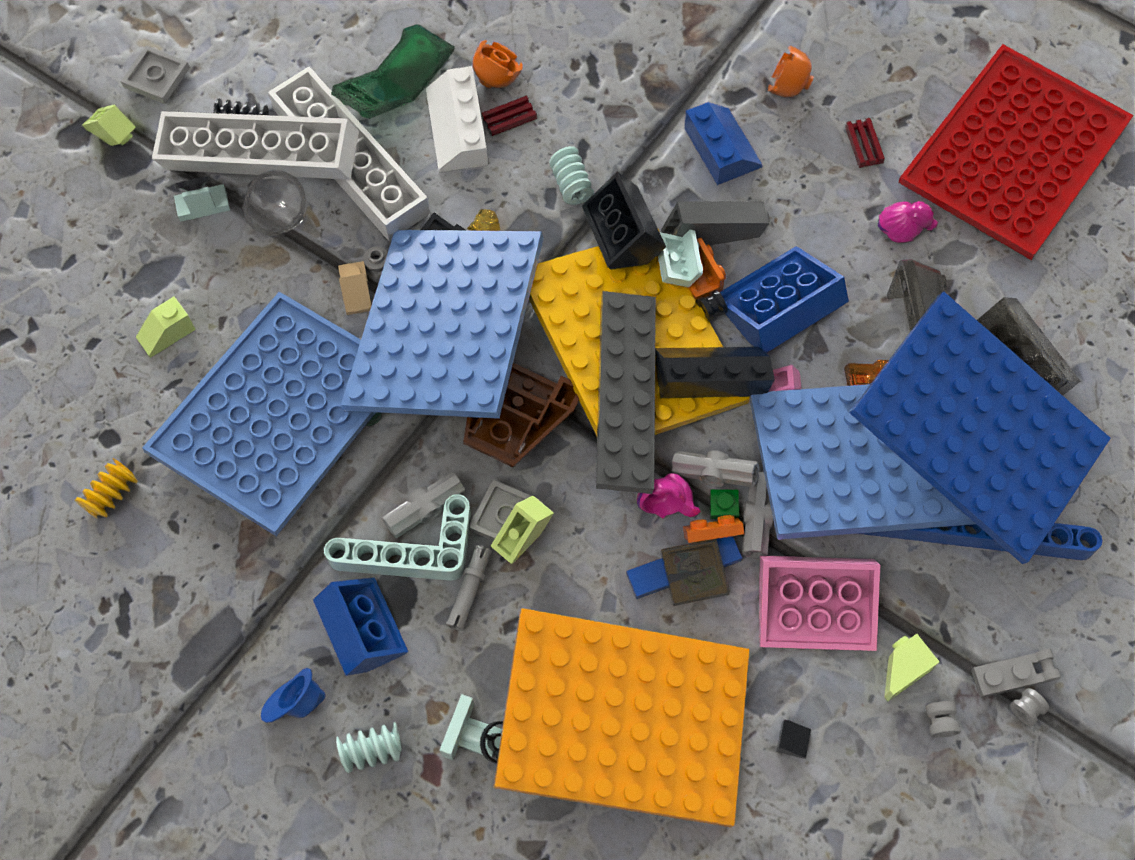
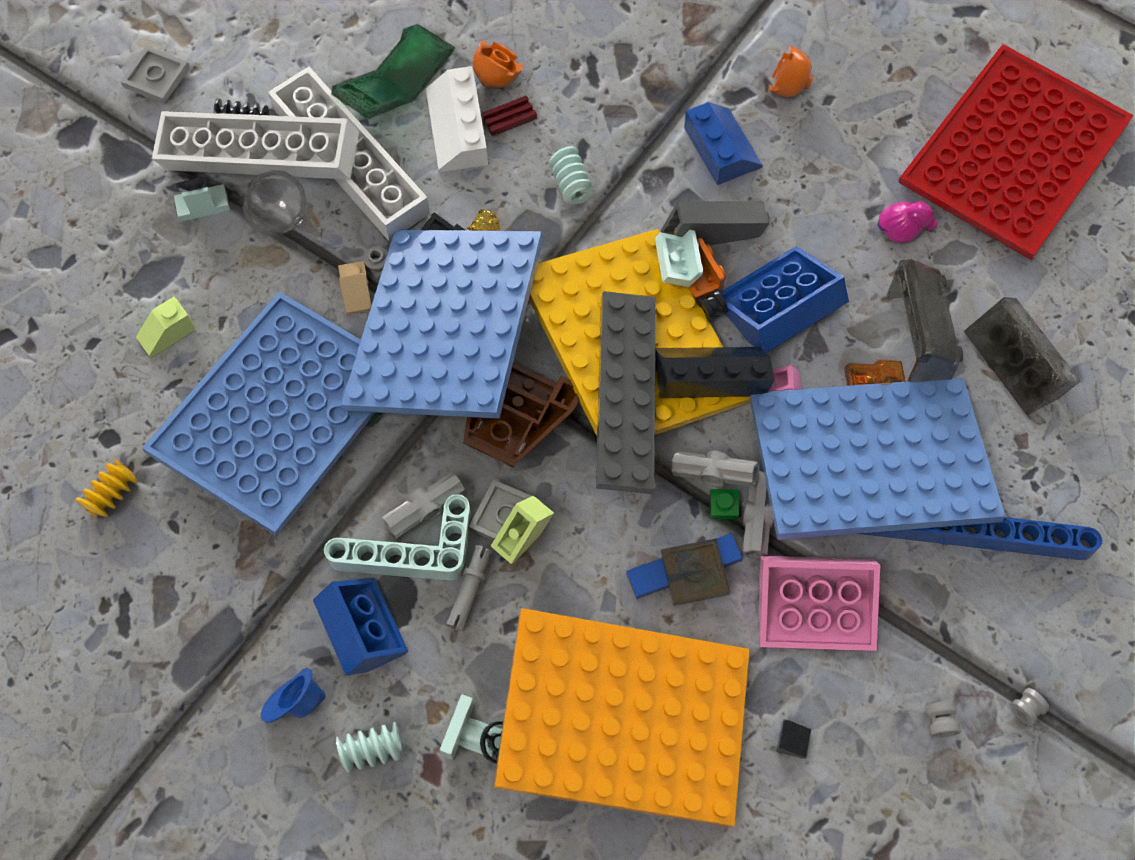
yellowish green slope [82,105,136,146] -> none
black slope [582,171,666,270] -> none
dark pink hair [637,473,701,519] -> none
orange plate [683,515,744,543] -> none
dark red tile [845,118,885,168] -> none
blue plate [849,291,1111,564] -> none
yellowish green slope [884,634,939,702] -> none
light grey plate [971,649,1061,698] -> none

